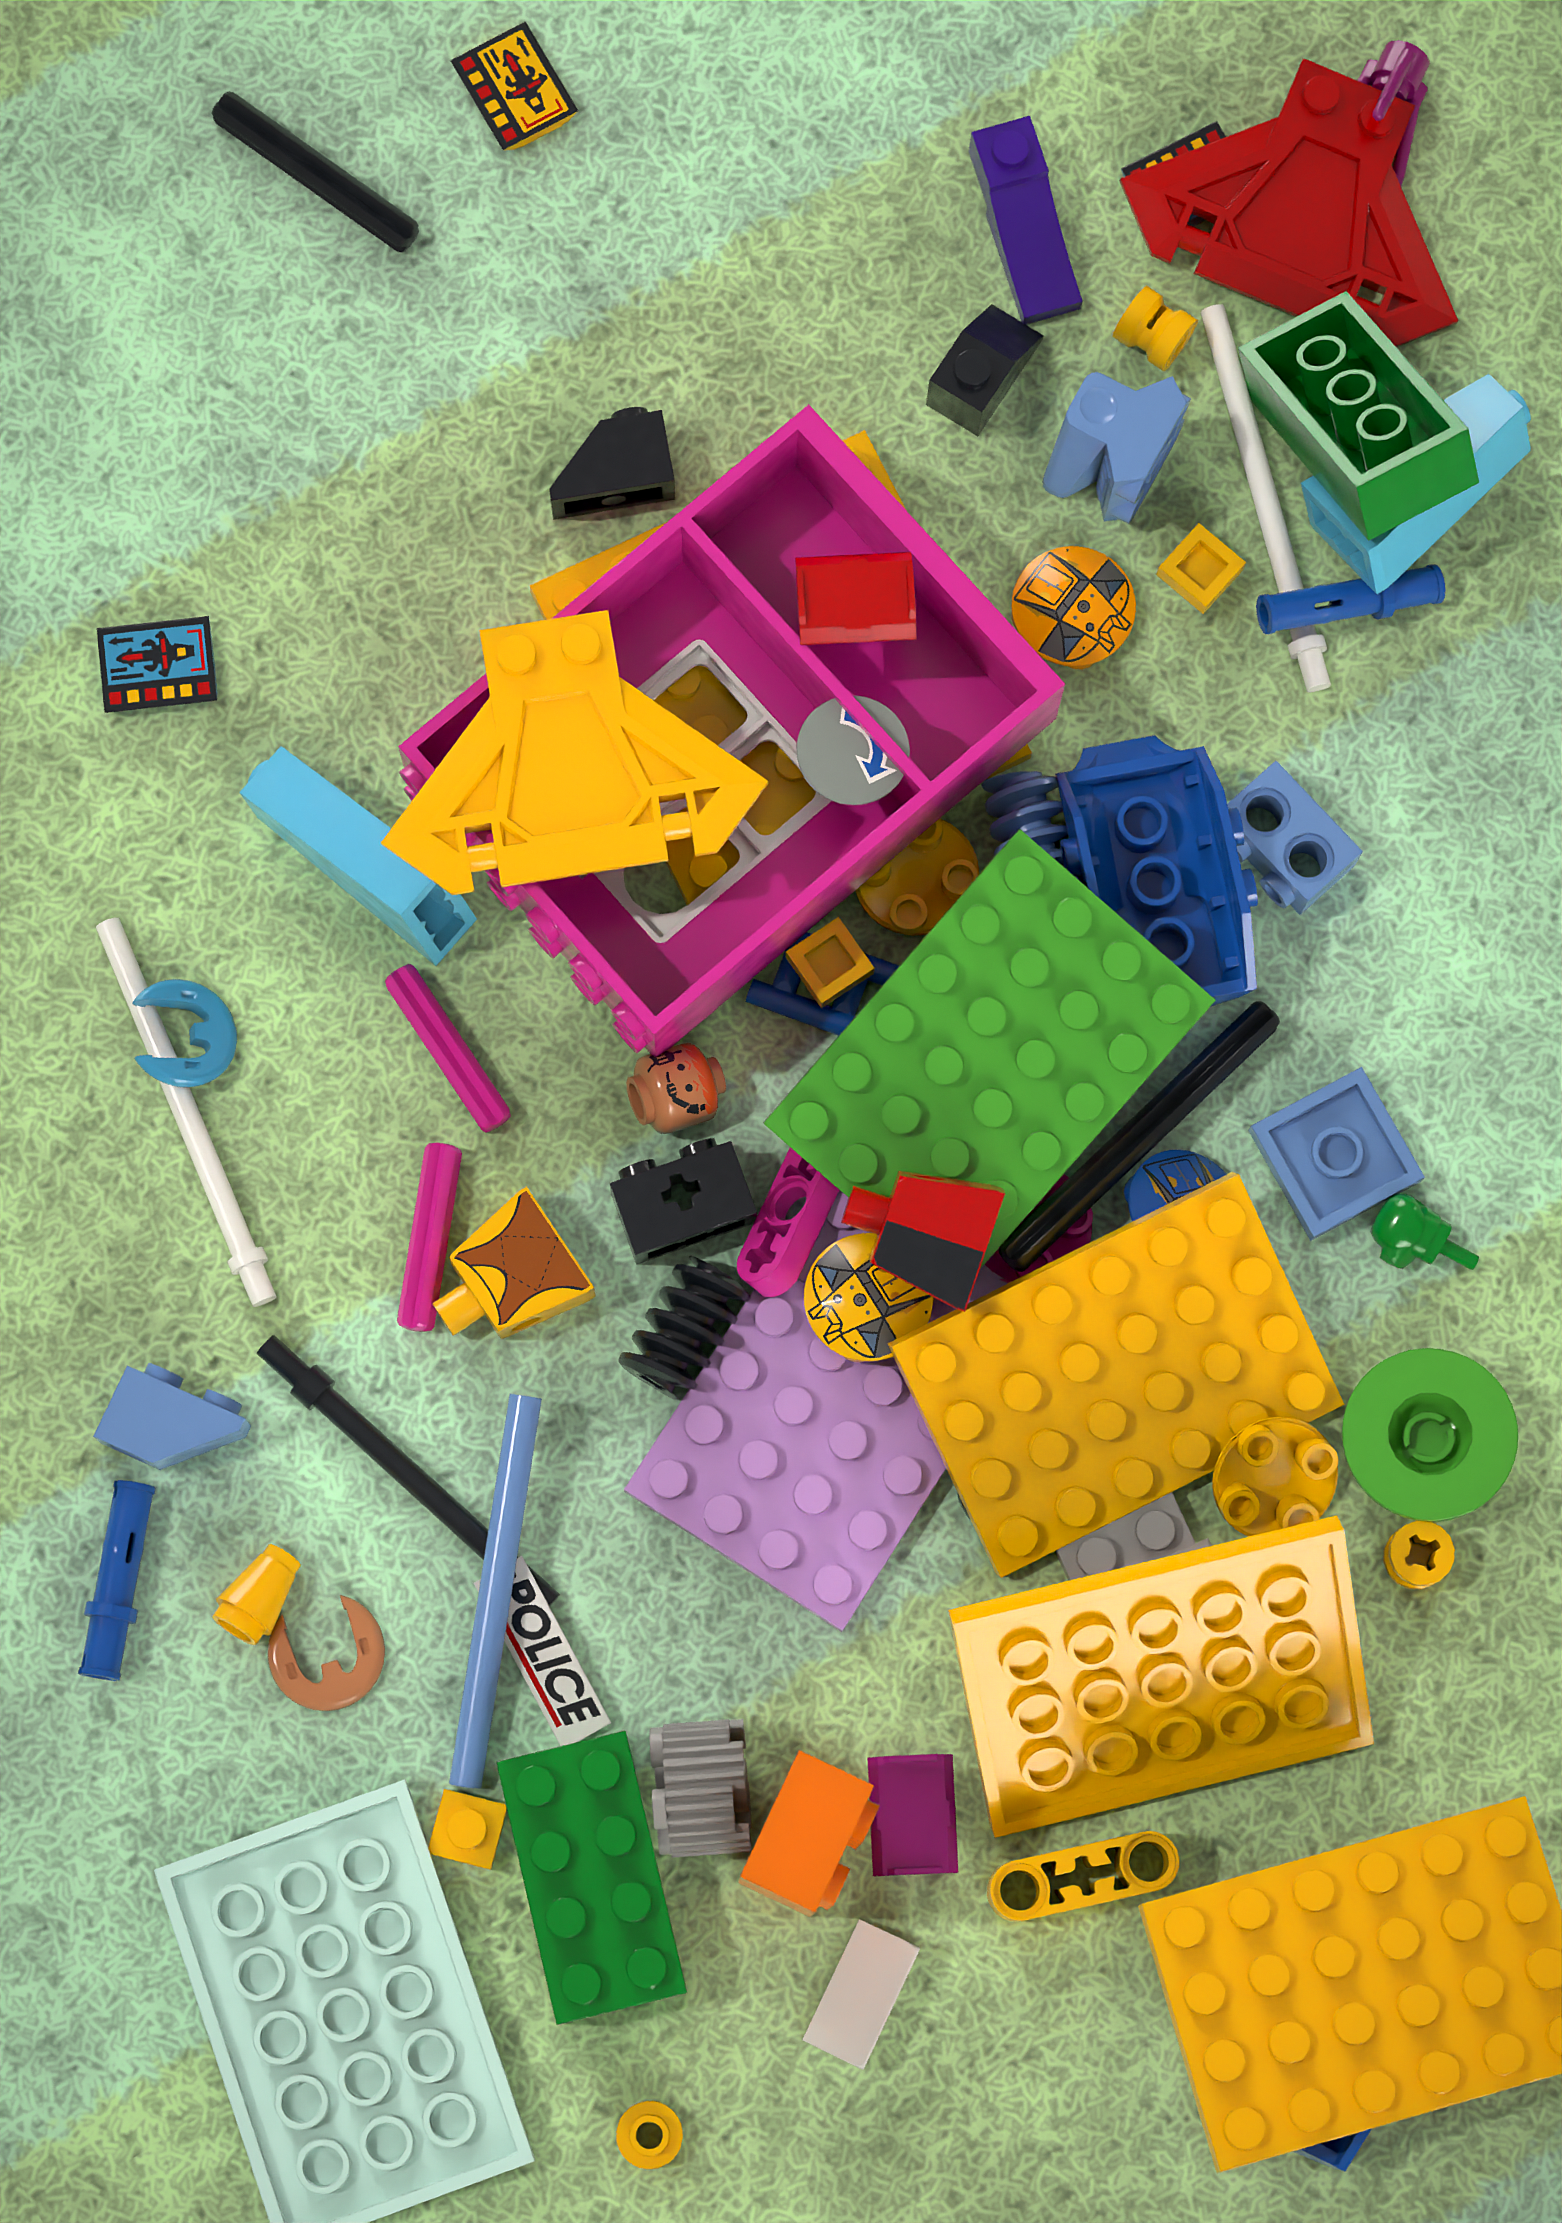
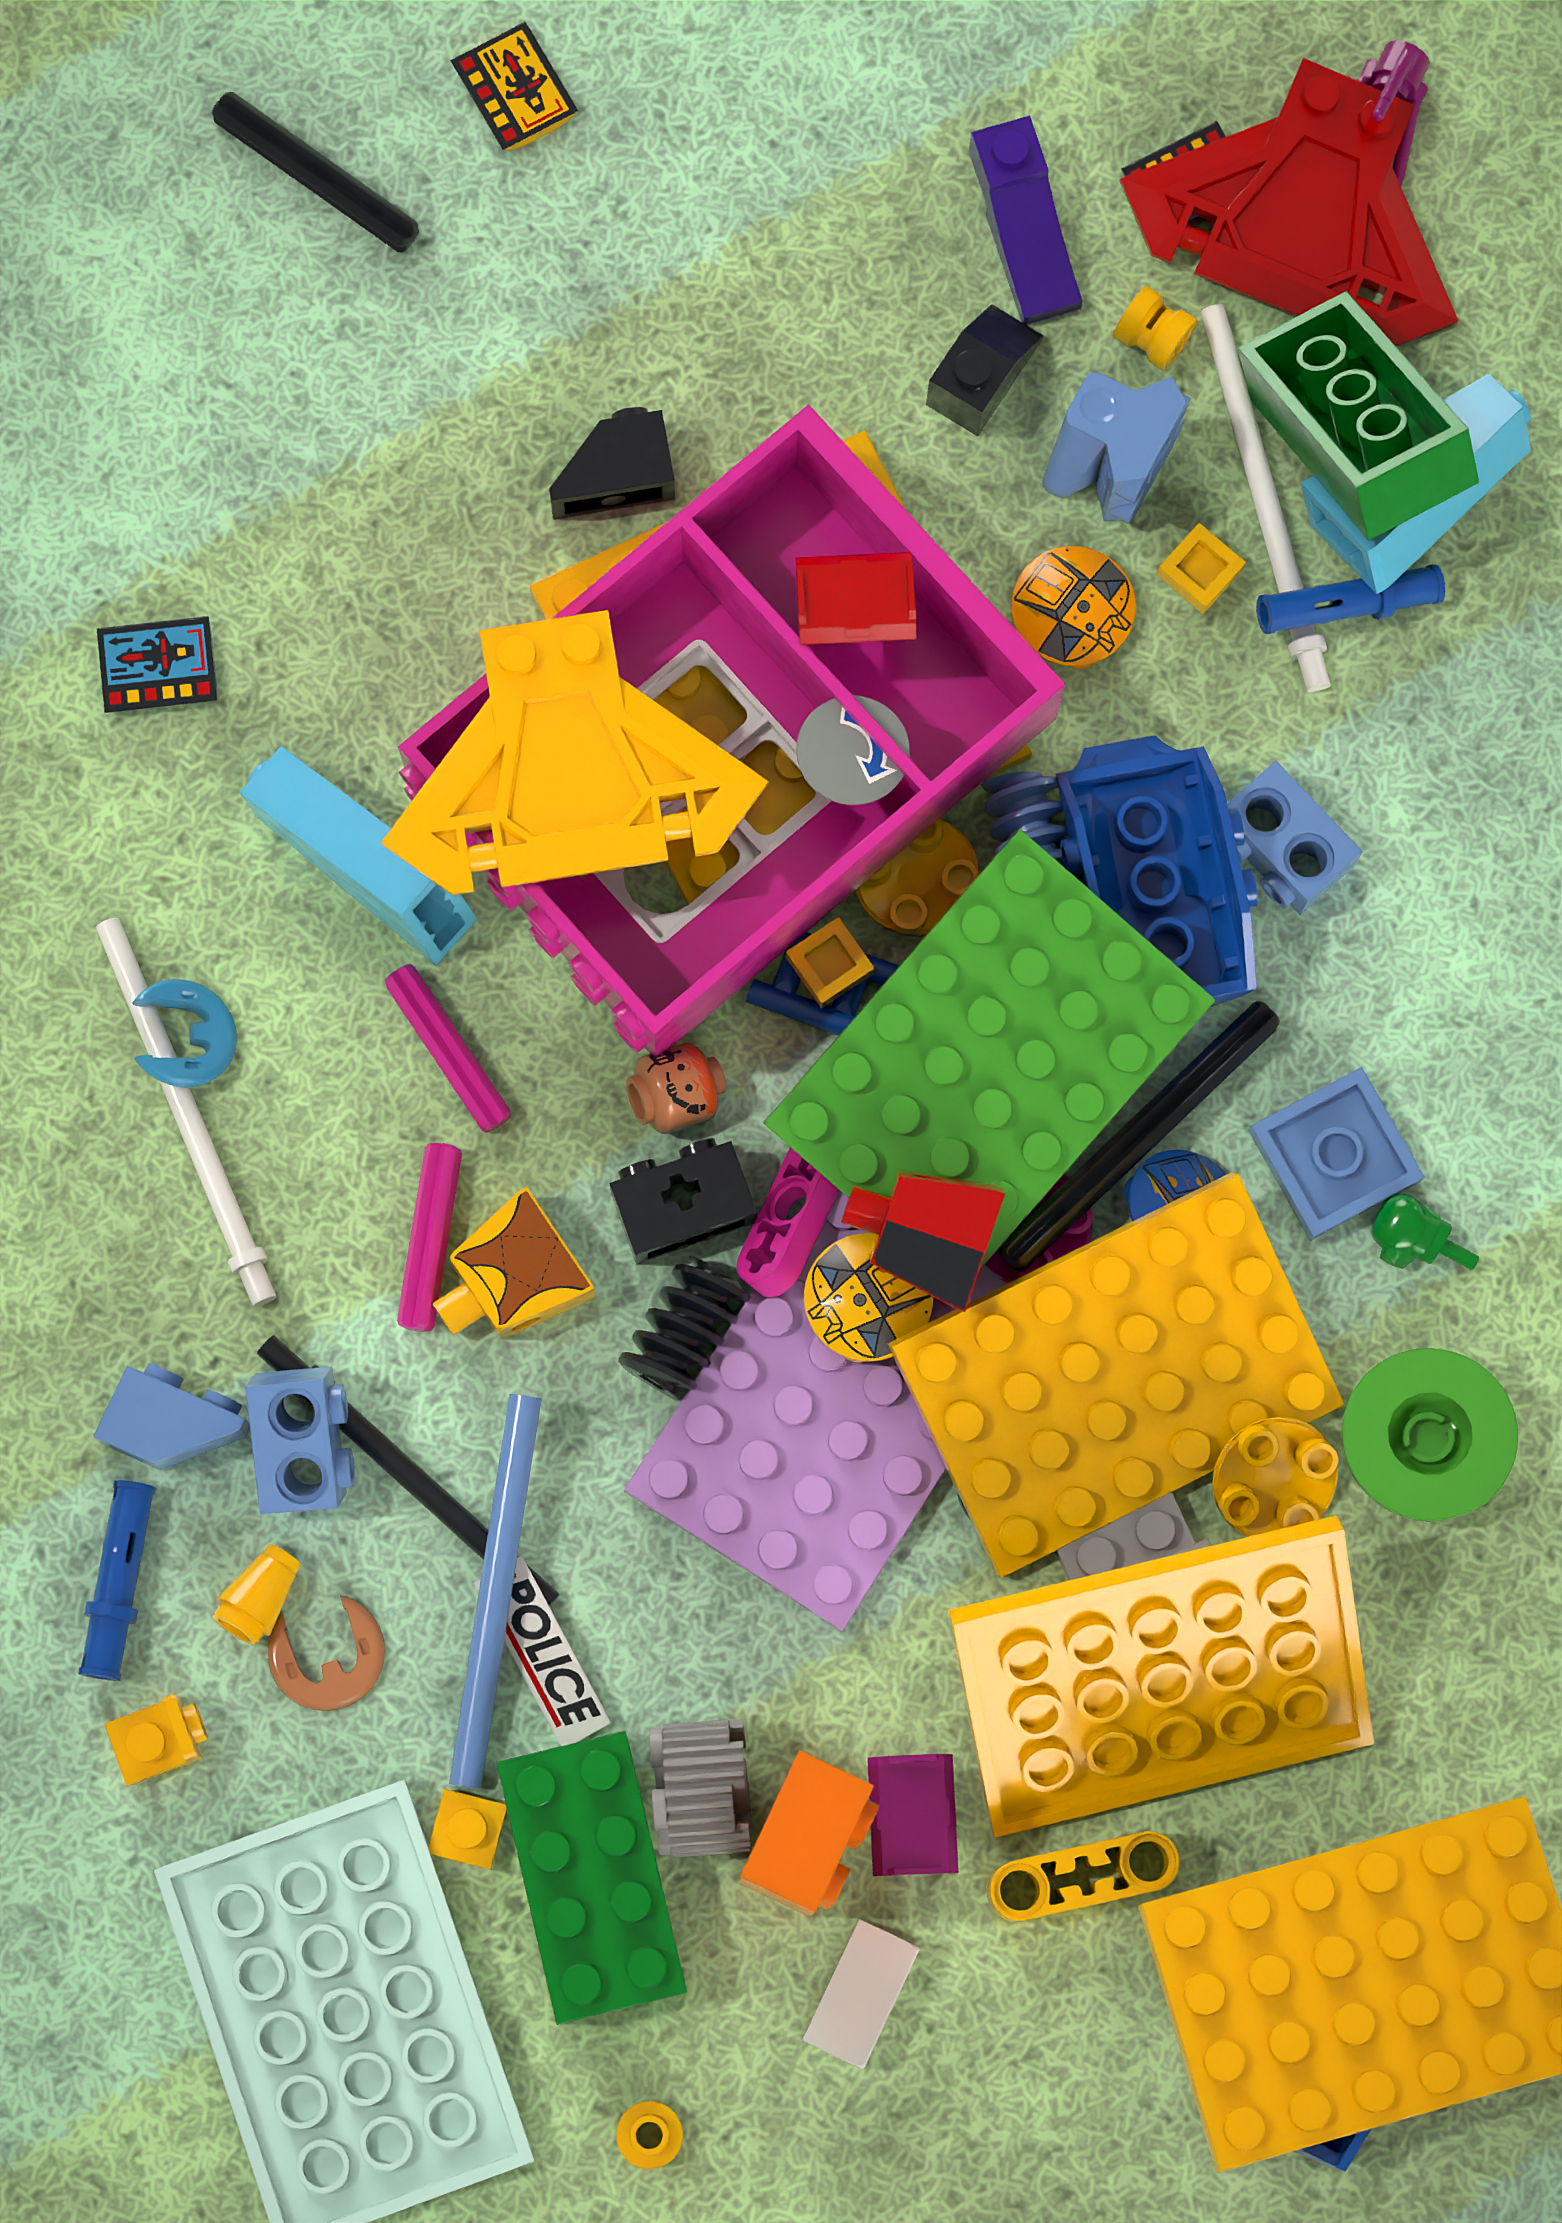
yellow wheel [1383,1521,1455,1589] -> none
none -> yellow bracket [104,1693,208,1787]
none -> medium blue brick [245,1366,355,1514]

